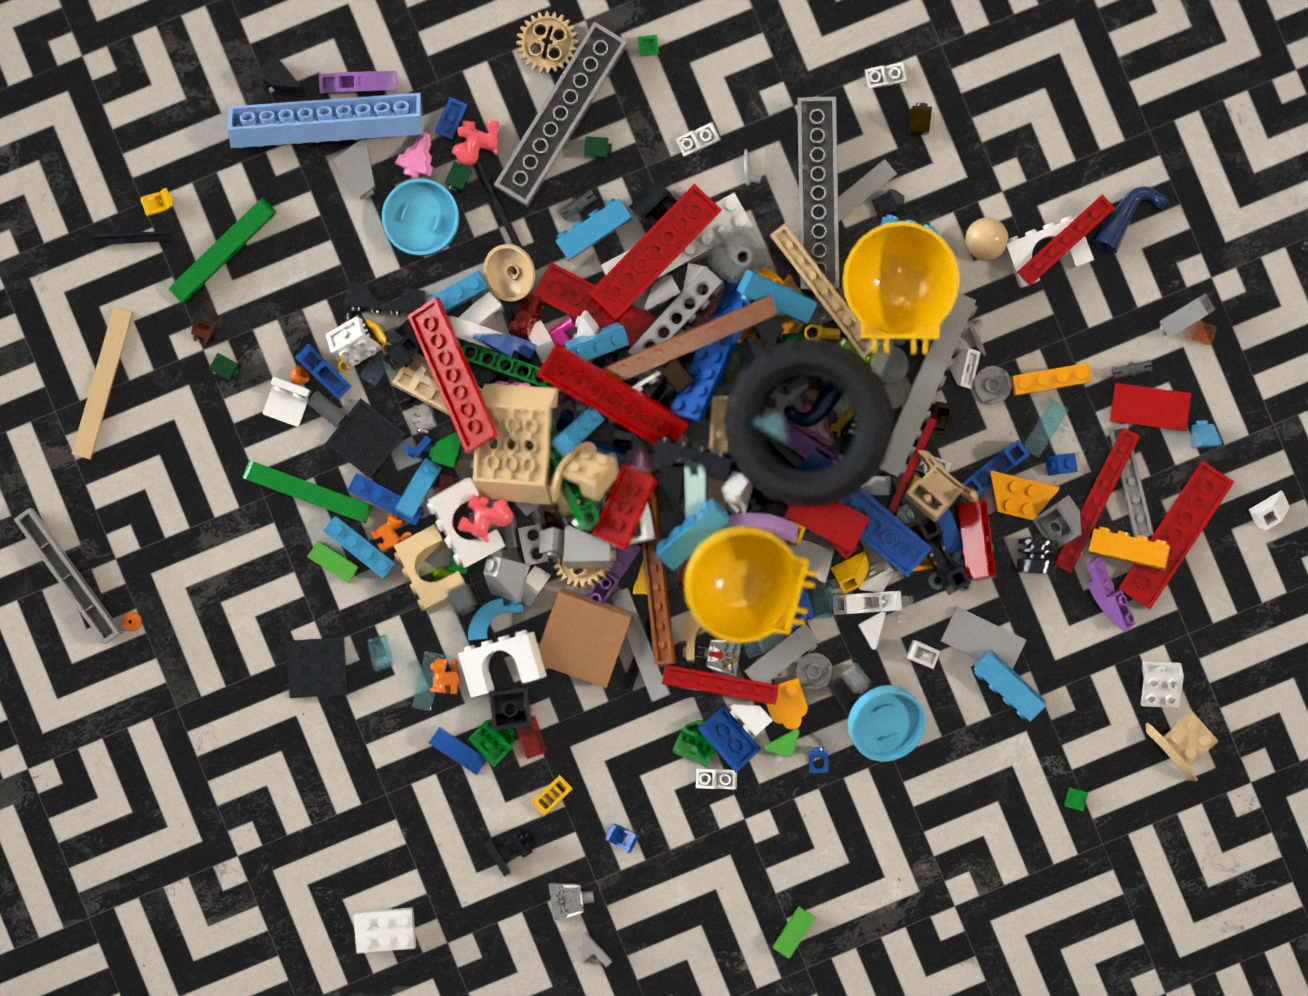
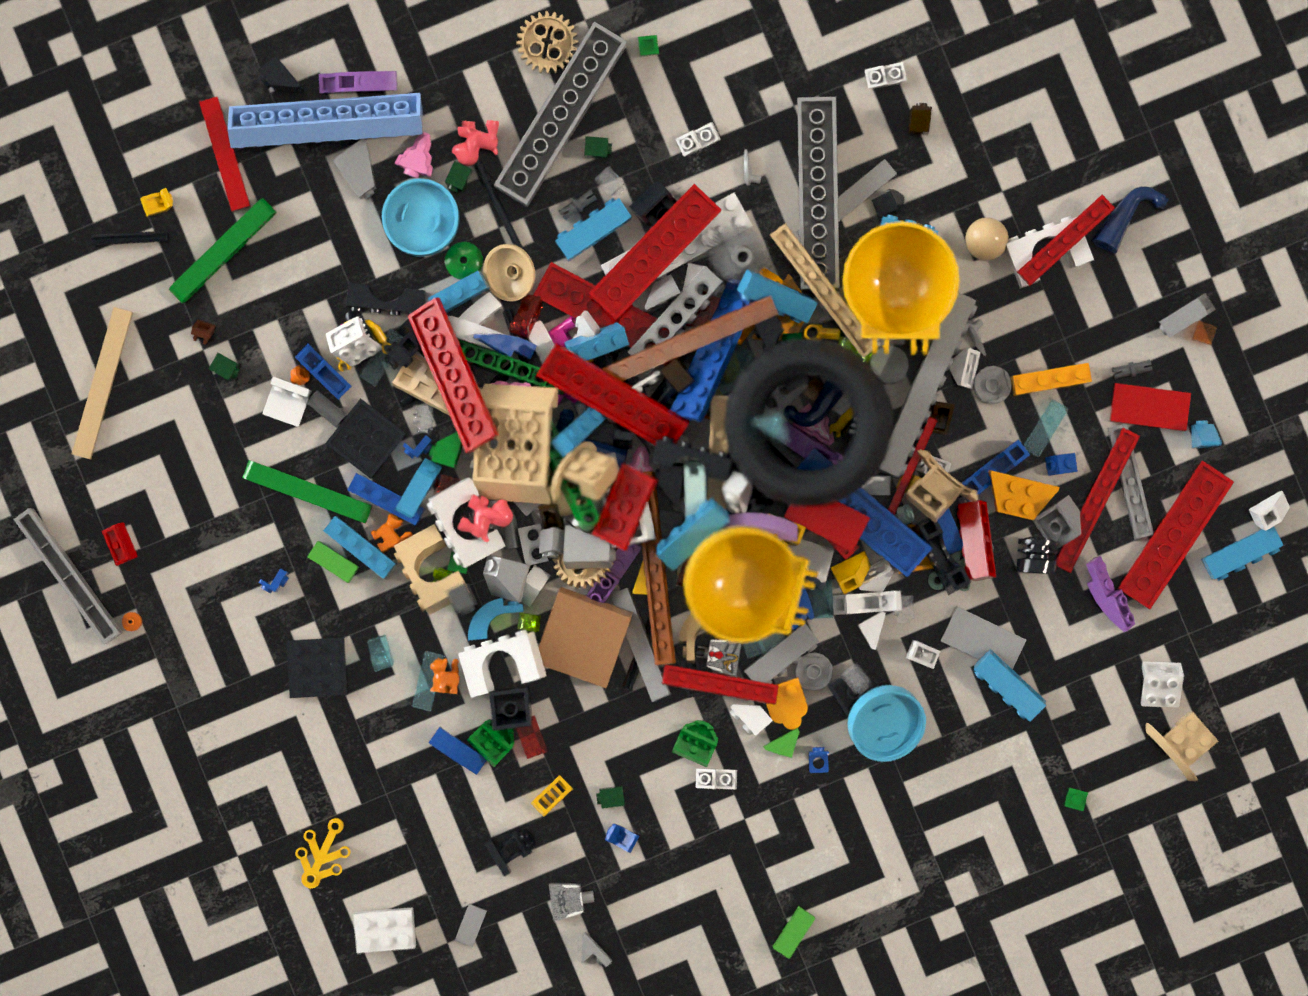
blue plate [435,97,468,140] -> none
blue plate [698,705,761,773] -> none
light orange brick [1089,527,1171,570] -> none
none -> red slope [102,522,138,566]
none -> red tile [199,96,251,212]
none -> blue bracket [259,568,289,594]
none -> yellow plant [296,818,351,888]
none -> green dish [445,242,483,280]
none -> light grey tile [455,904,487,947]
none -> clear neon green leg [517,613,541,632]
none -> clear brick [595,166,624,198]
none -> dark green brick [596,786,625,809]
none -> dark azure brick [1201,526,1283,581]

